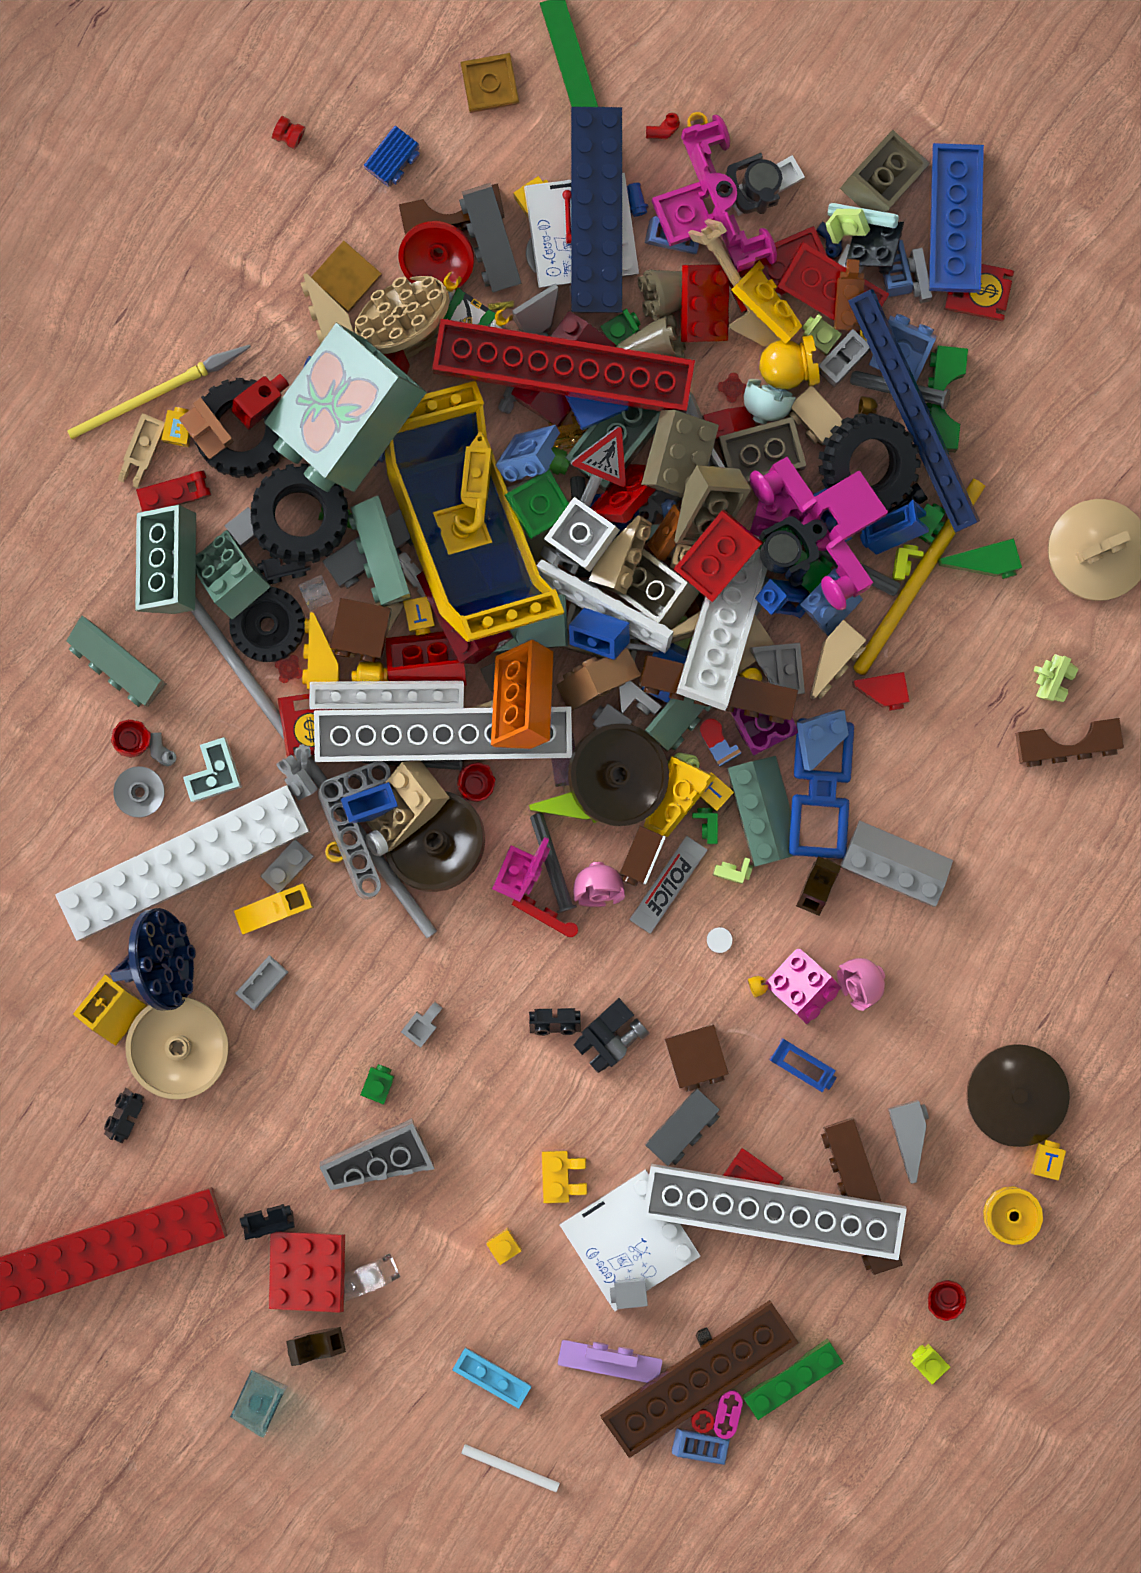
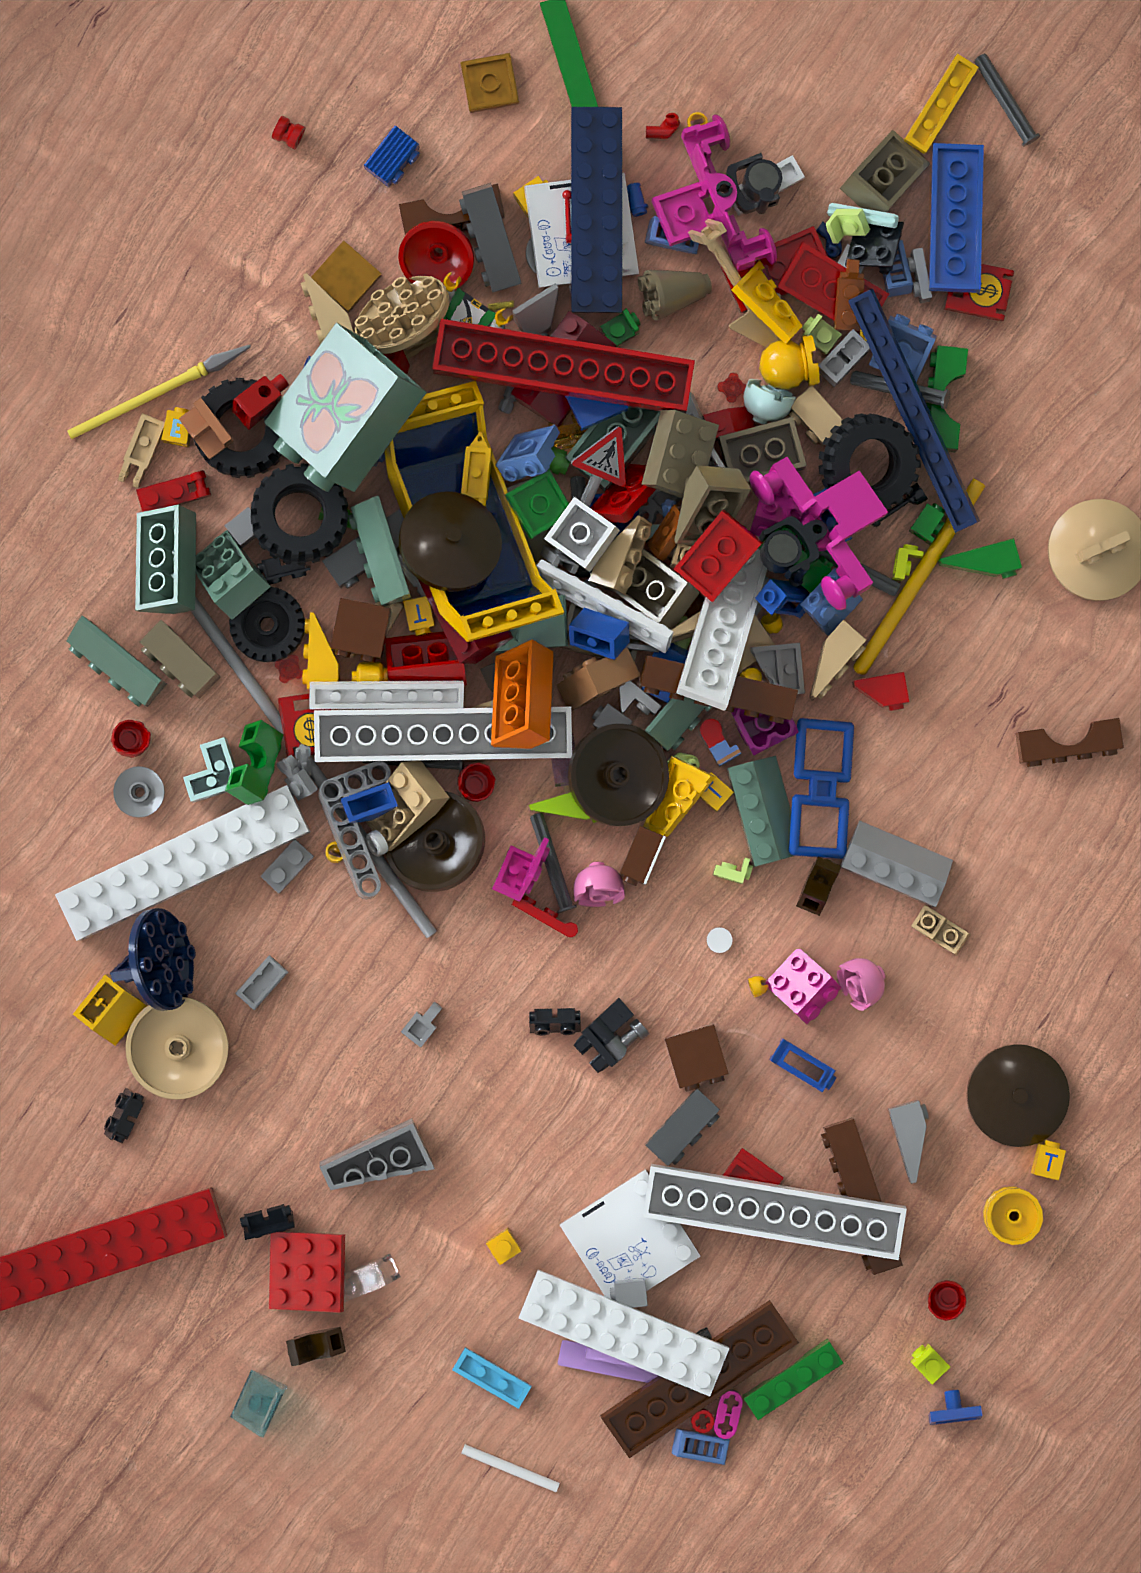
light grey arm [150,733,176,766] -> none
yellow slope [234,883,314,935] -> none
clear brick [298,575,333,611] -> none
green bracket [360,1064,395,1105] -> none
yellow plate [542,1151,587,1203] -> none
dark tan cone [616,314,686,359] -> none
light grey tile [629,836,707,934] -> none
red plate [681,264,729,342] -> none
green bracket [692,808,718,844] -> none
medium blue wing [796,709,849,771] -> none
pearl gold hinge [858,396,878,415] -> none
blue window [860,500,929,555] -> none
yellowish green hips [1033,654,1078,702] -> none
none -> dark tan brick [140,620,221,699]
none -> green arch [225,720,284,805]
none -> dark brown dish [399,492,502,592]
none -> white plate [519,1269,729,1396]
none -> yellow hinge [761,613,783,634]
none -> yellow plate [903,53,979,154]
none -> tan slope [911,905,970,956]
none -> blue tile [928,1390,982,1425]
none -> dark grey axle [974,53,1040,147]

